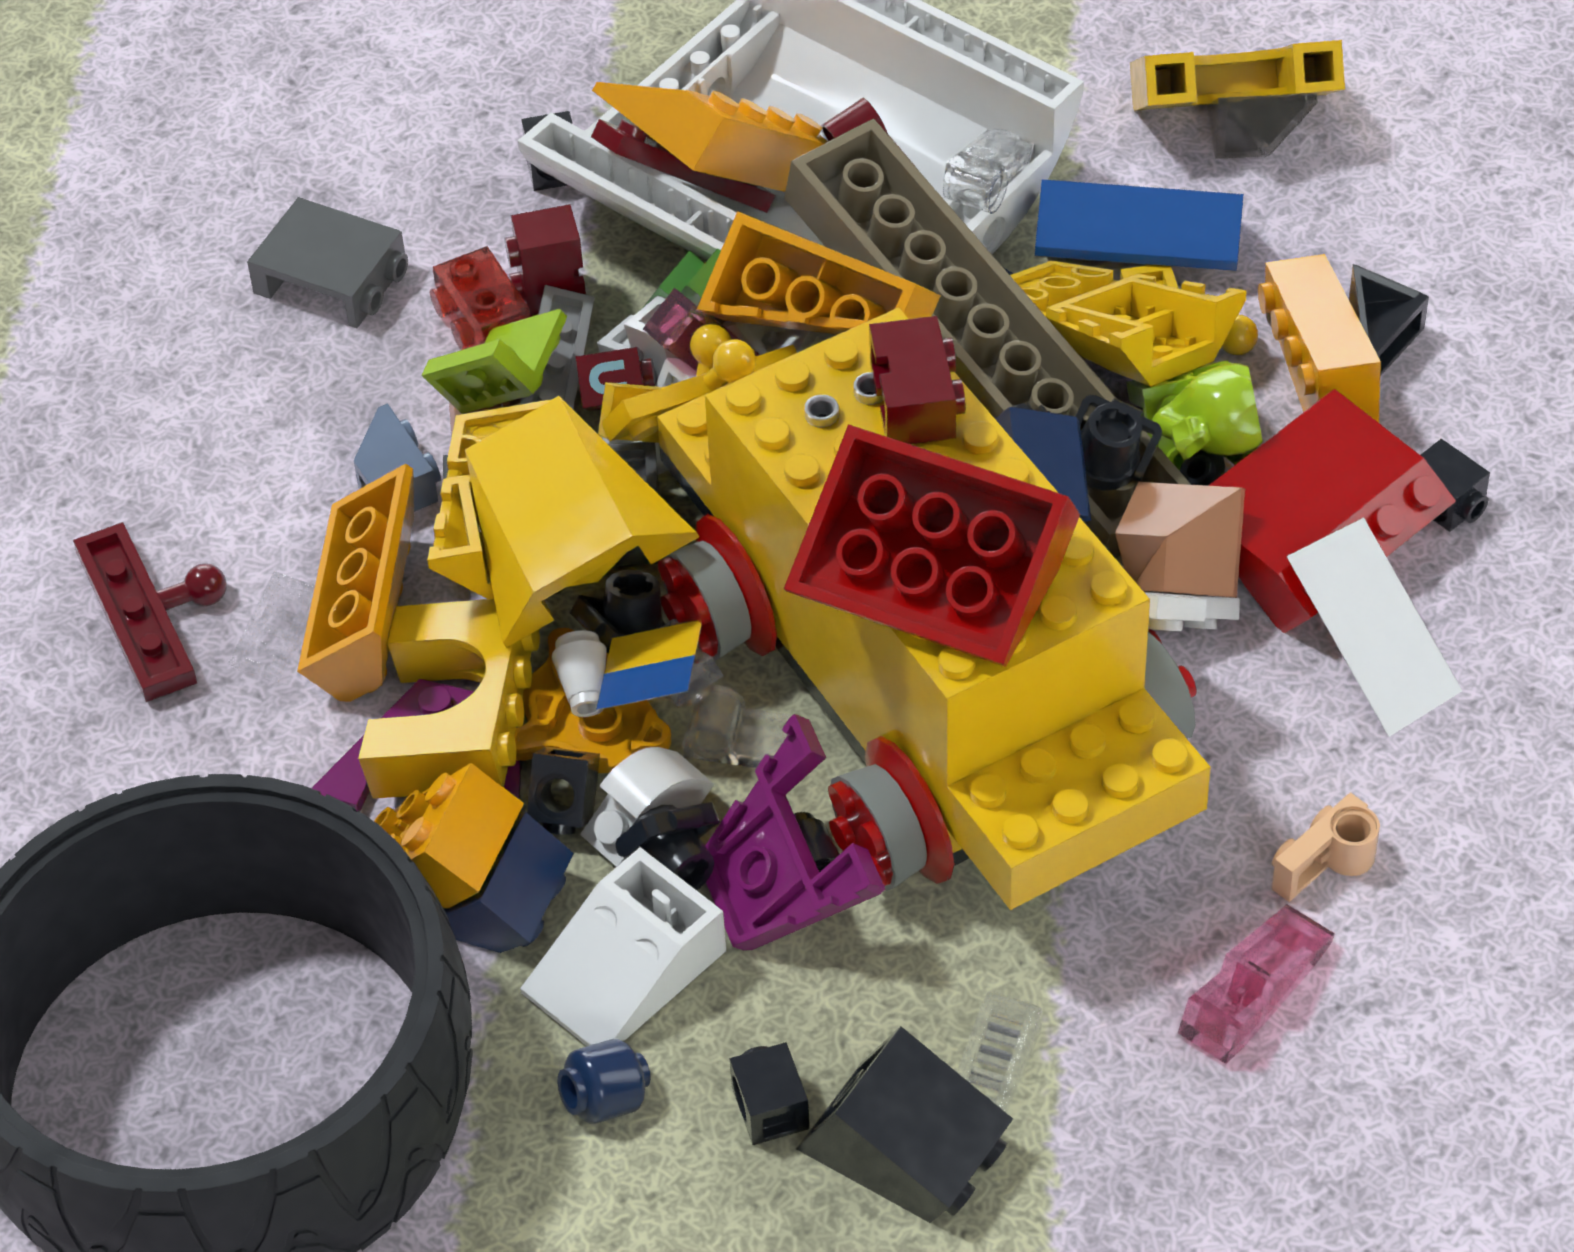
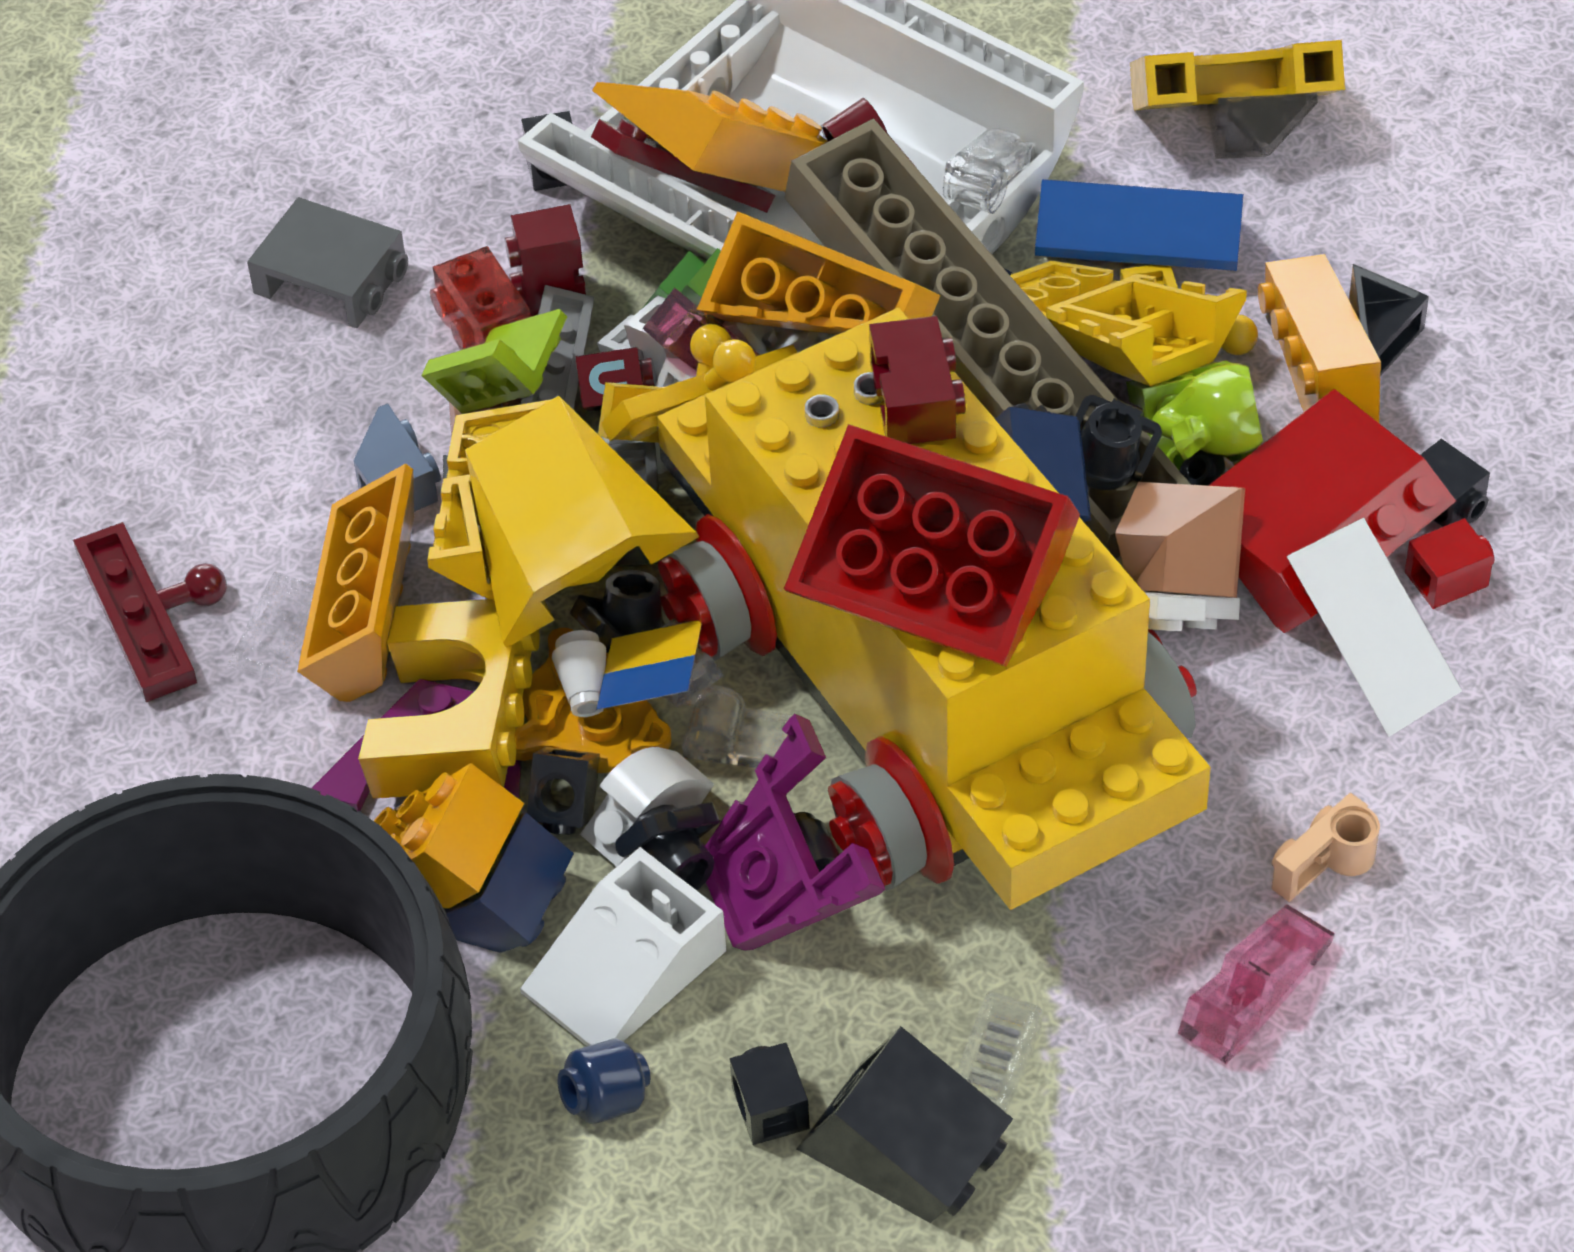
none -> red brick [1405,518,1495,609]

